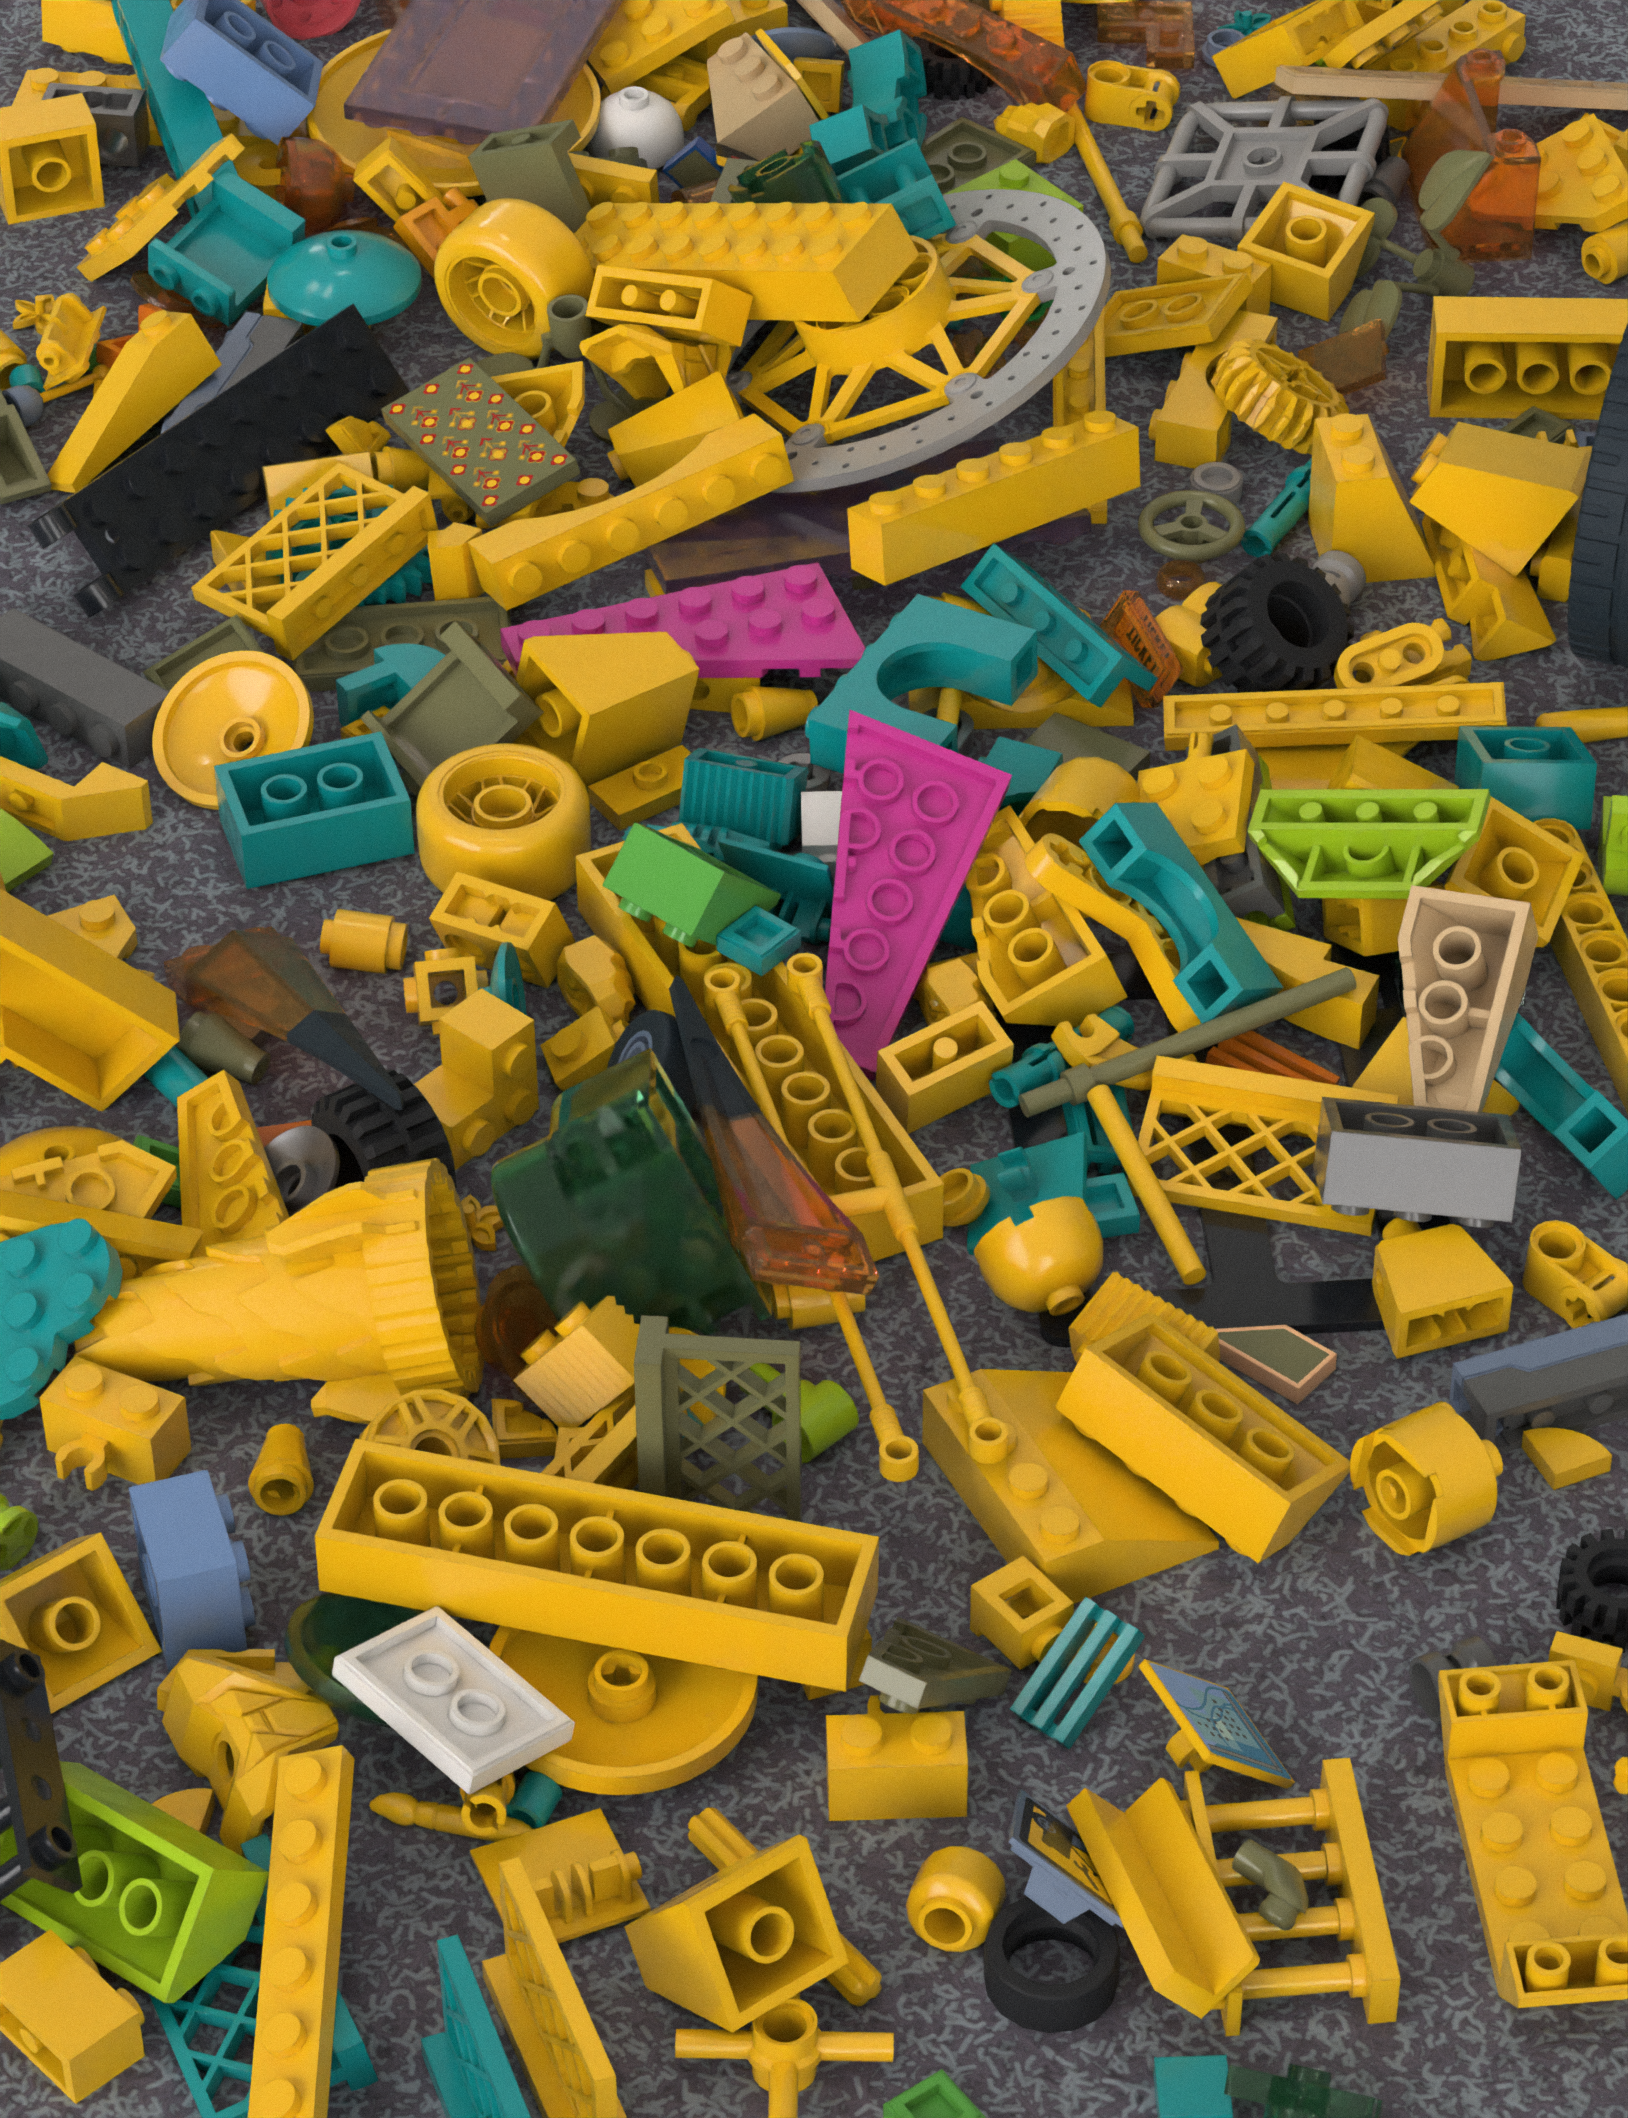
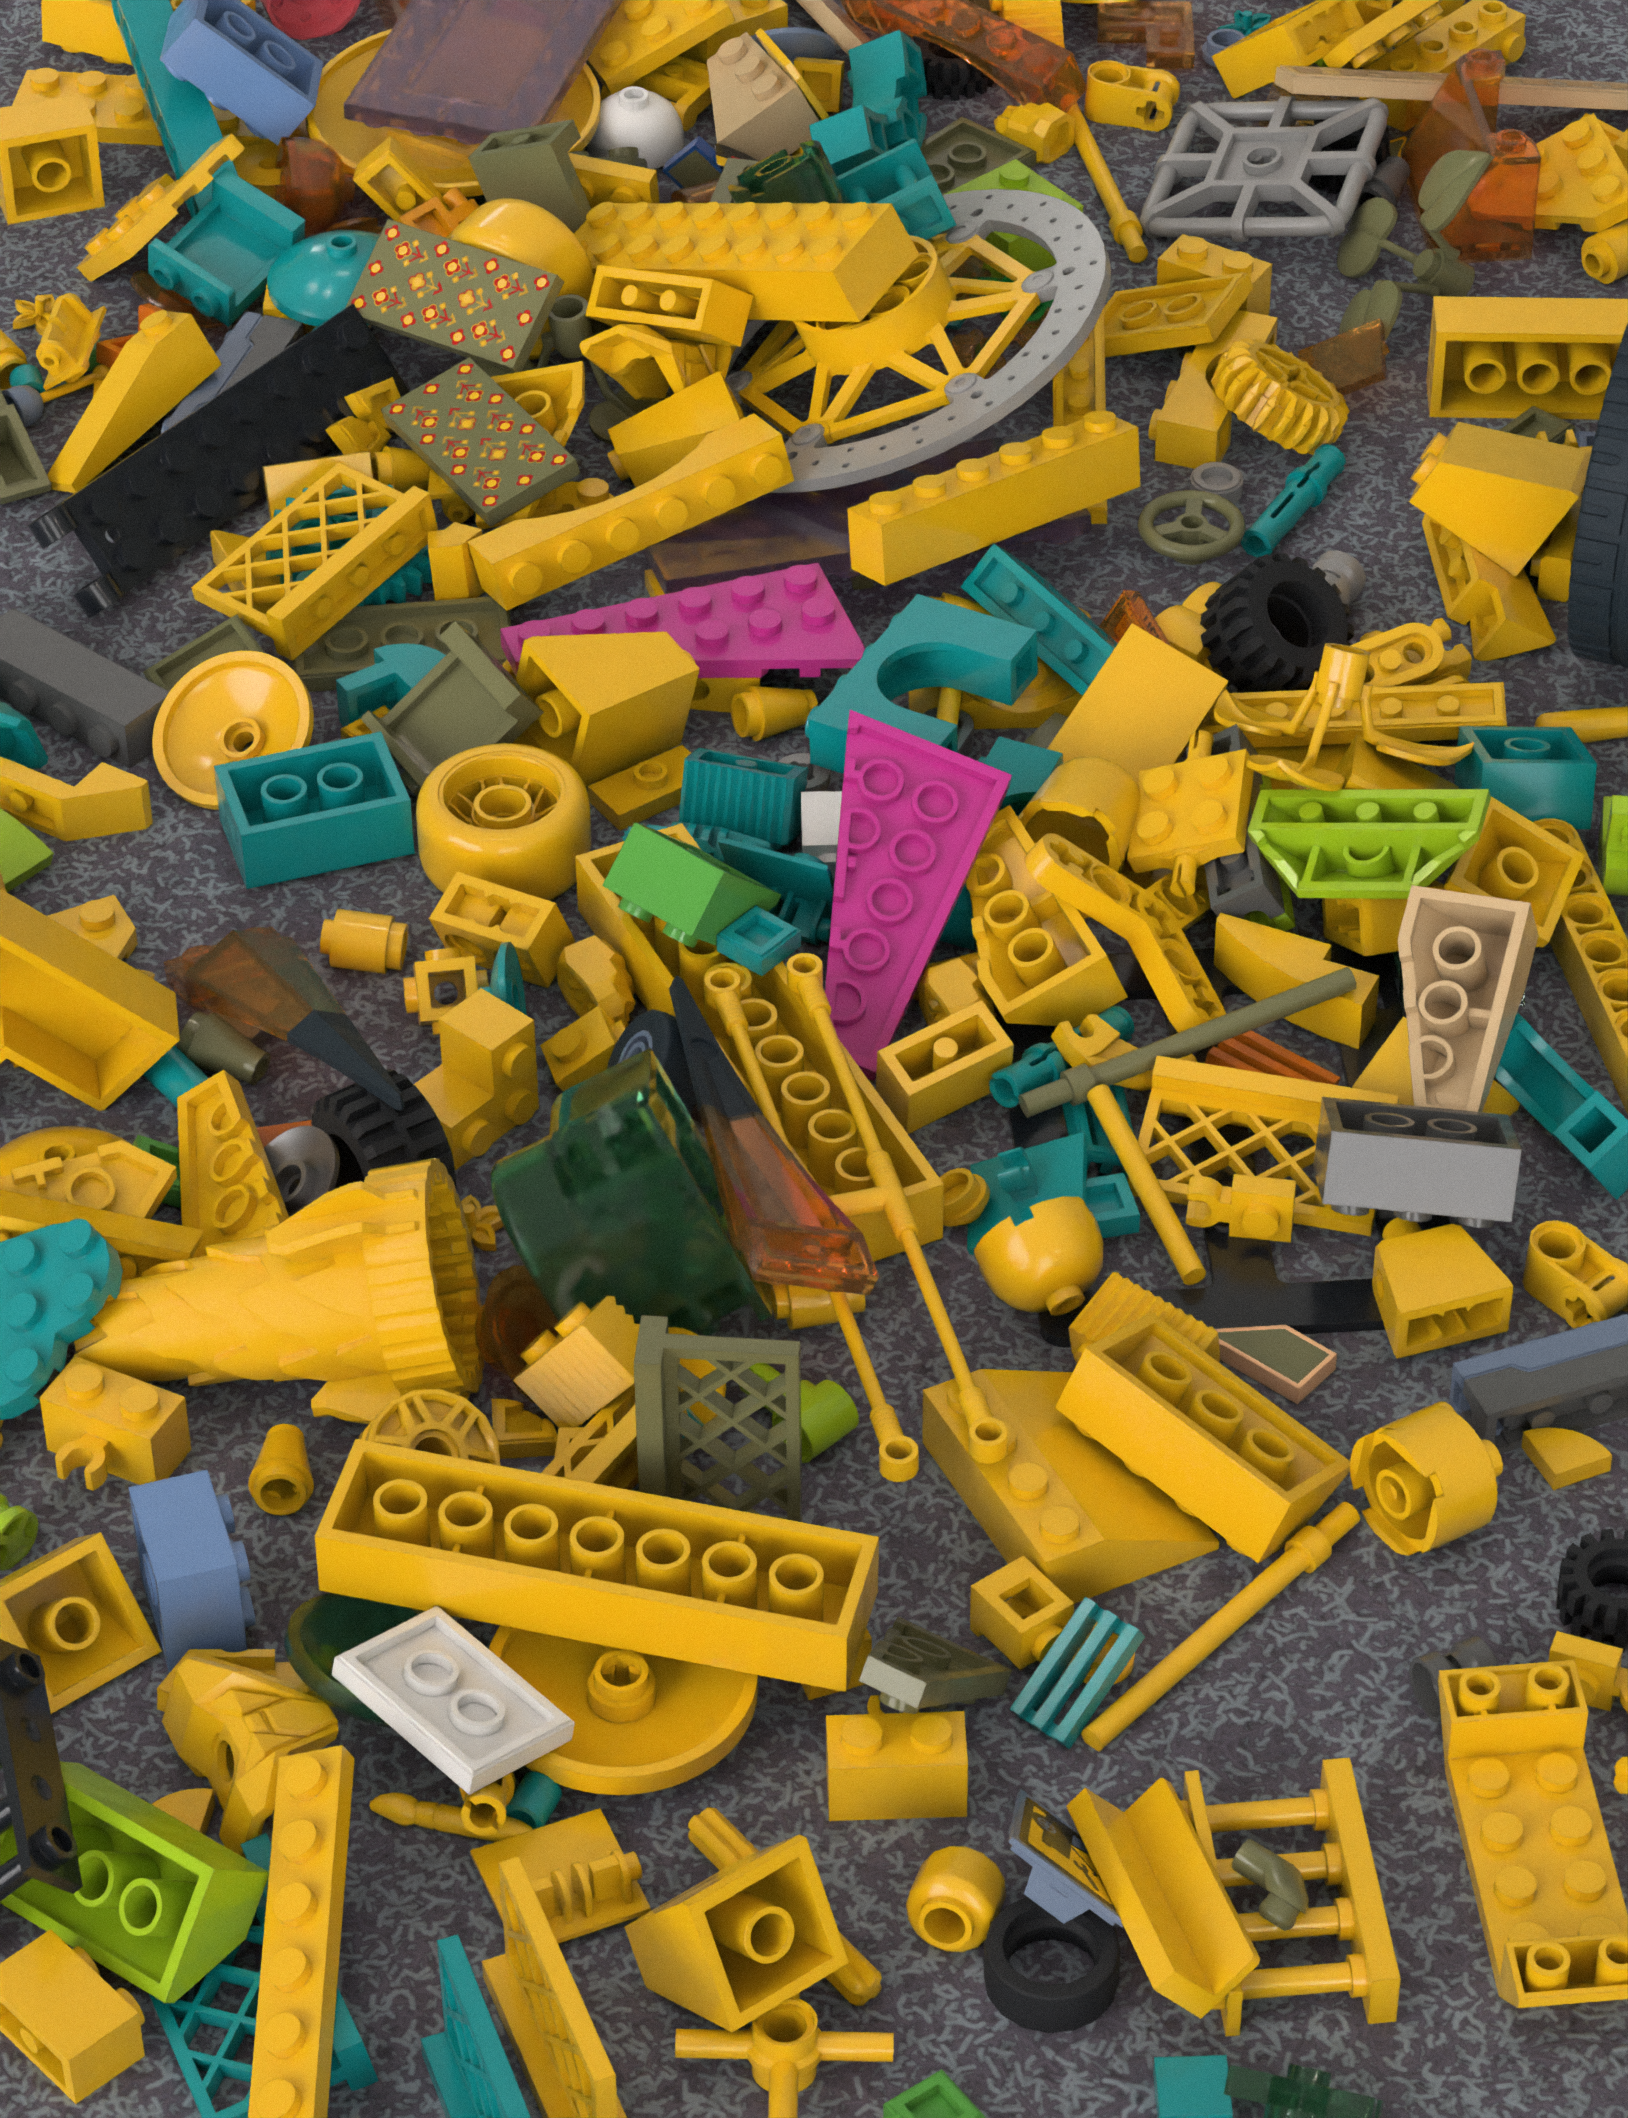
flat silver brick [42,83,150,167] -> none
teal arch [1079,803,1284,1023] -> none
piece [1138,1659,1295,1788] -> none
clear orange piece [1156,560,1206,600] -> none
yellow slope [1237,182,1375,322] -> none
yellow slope [1308,413,1436,583] -> none
none -> yellow tile [344,377,401,432]
none -> olive tile [345,219,564,373]
none -> yellow tile [1047,623,1228,783]
none -> yellow bar [1081,1502,1360,1752]
none -> yellow plate [1185,1174,1296,1243]
none -> yellow plant [1214,643,1474,791]

